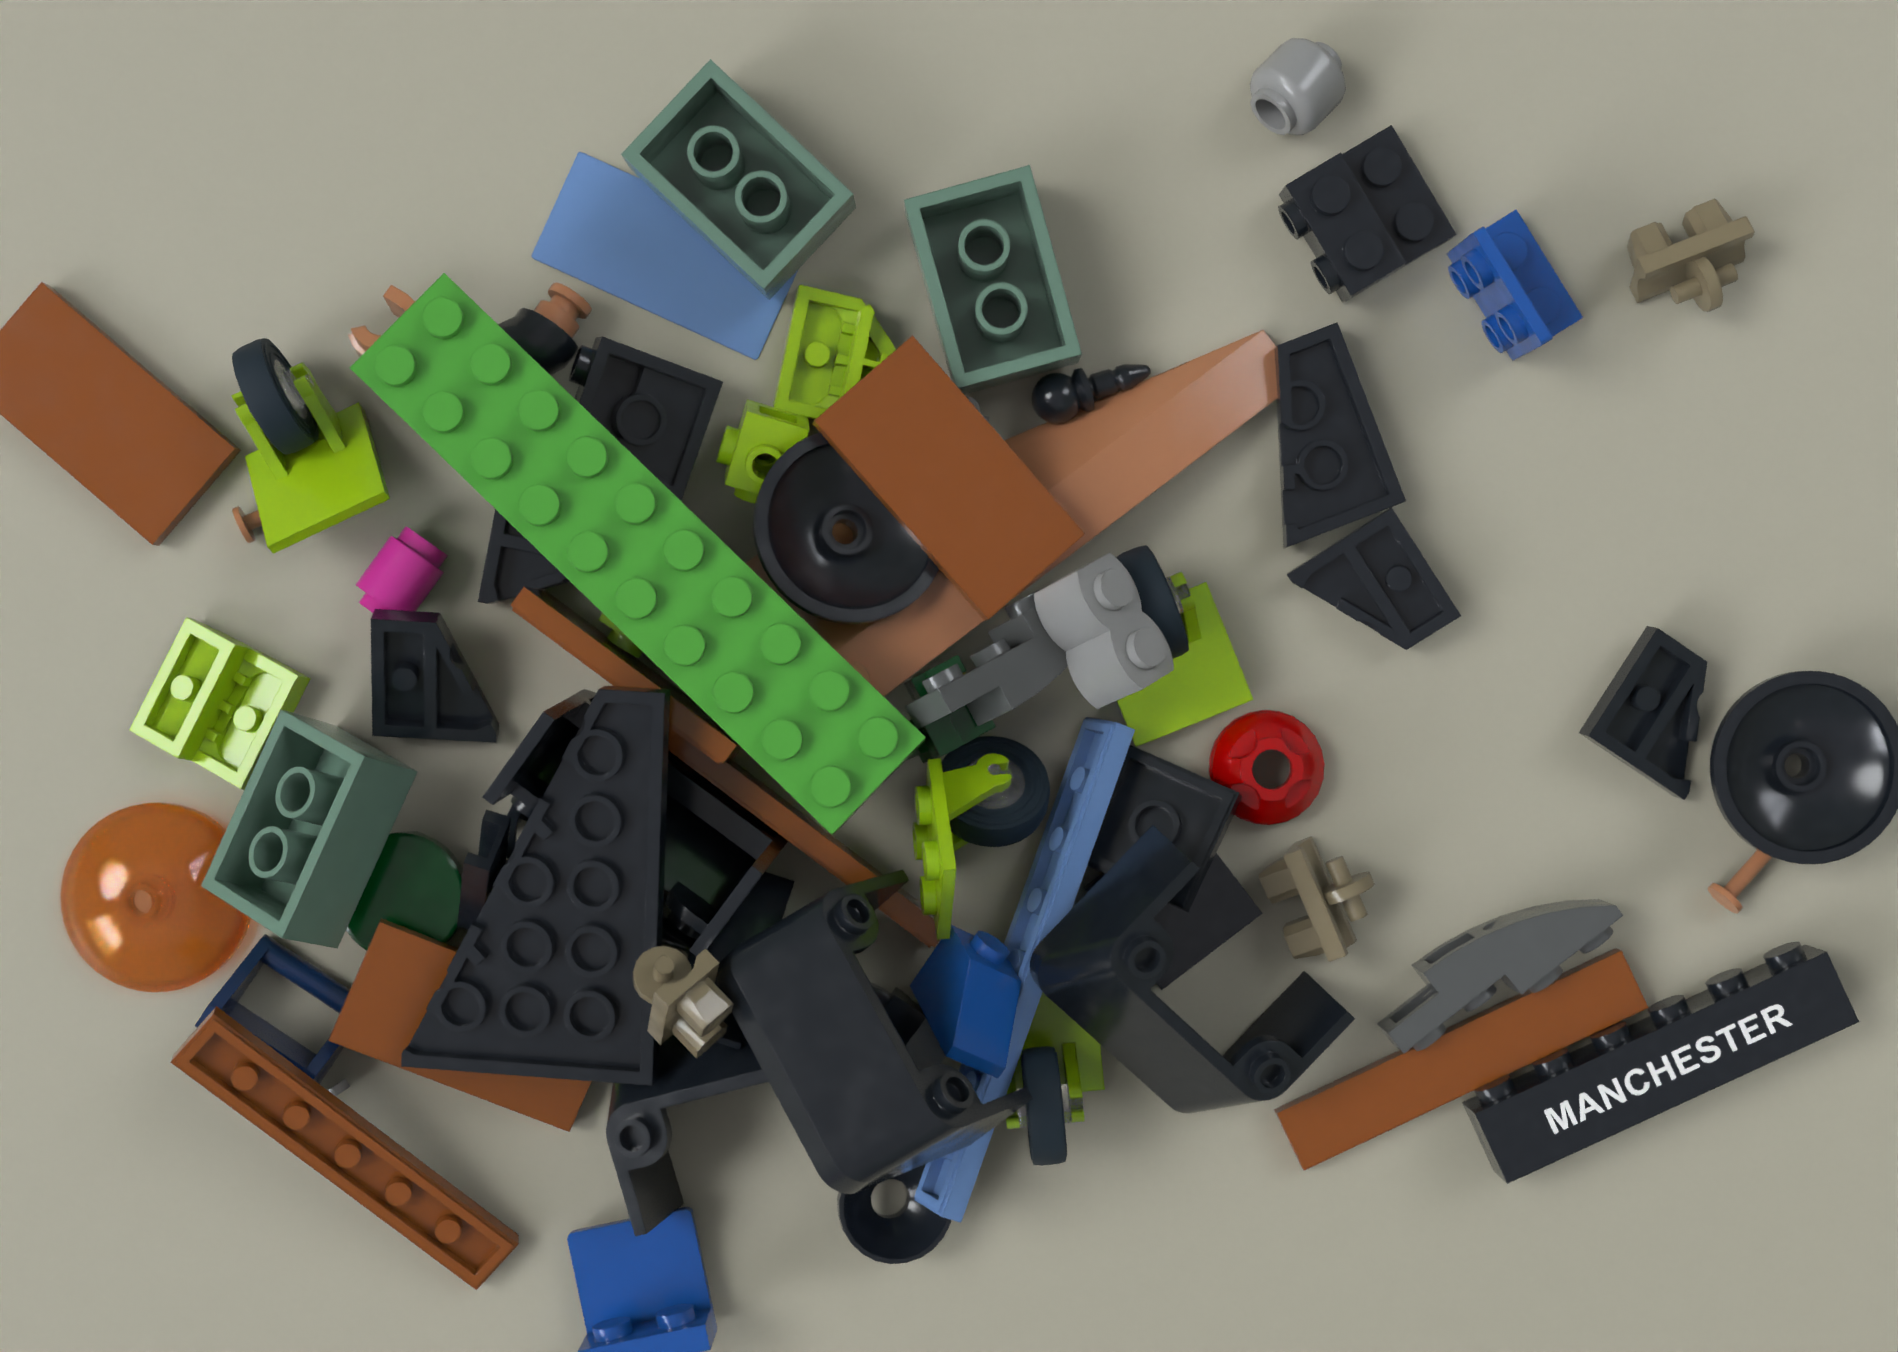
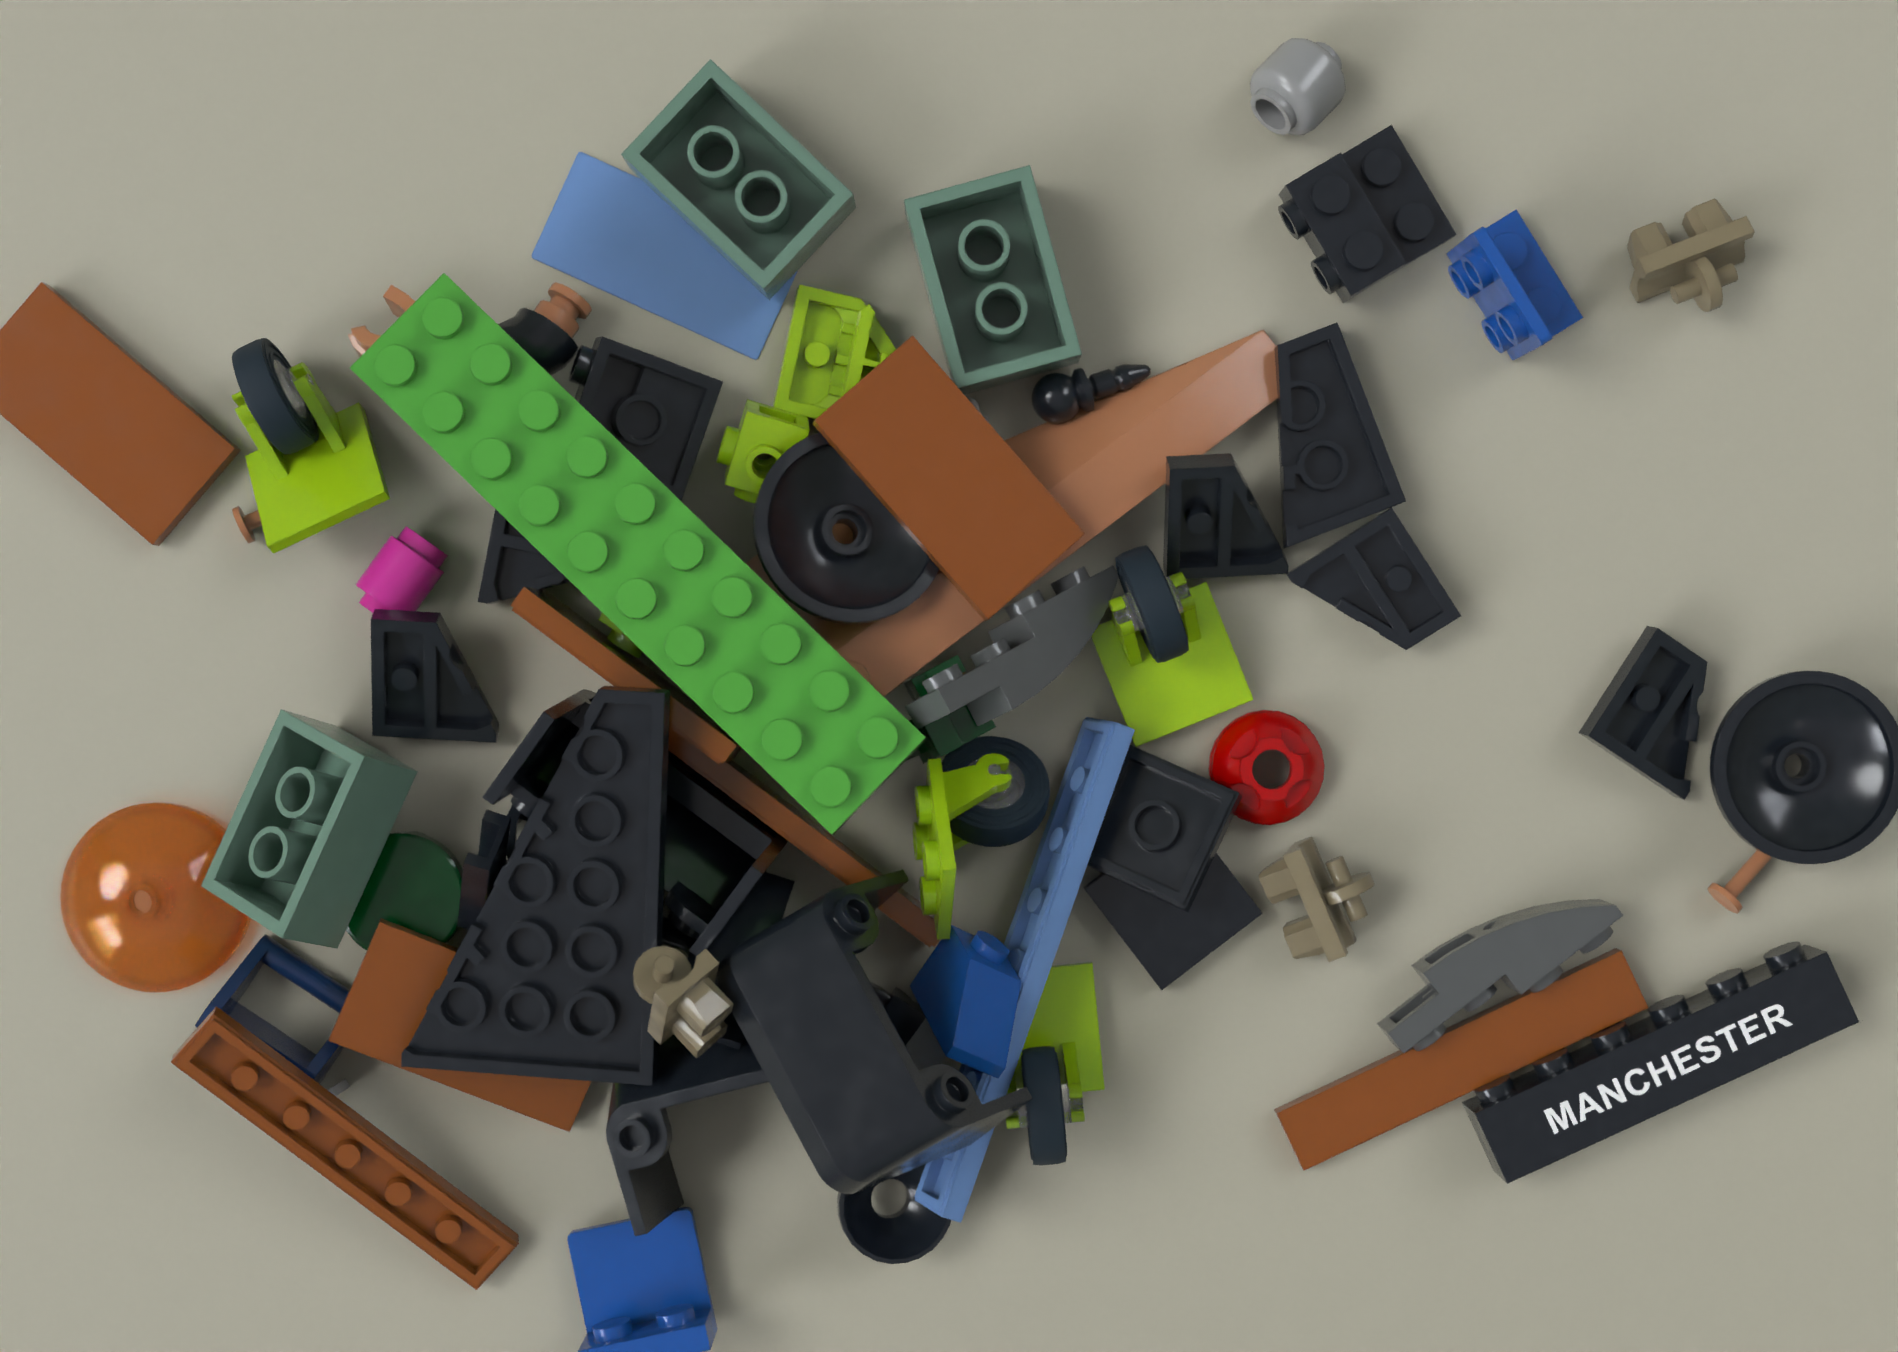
lime slope [129,617,311,790] -> none
black windscreen [1030,825,1355,1113] -> none
light grey brick [1034,553,1174,709] -> none
none -> black wing [1163,453,1288,580]

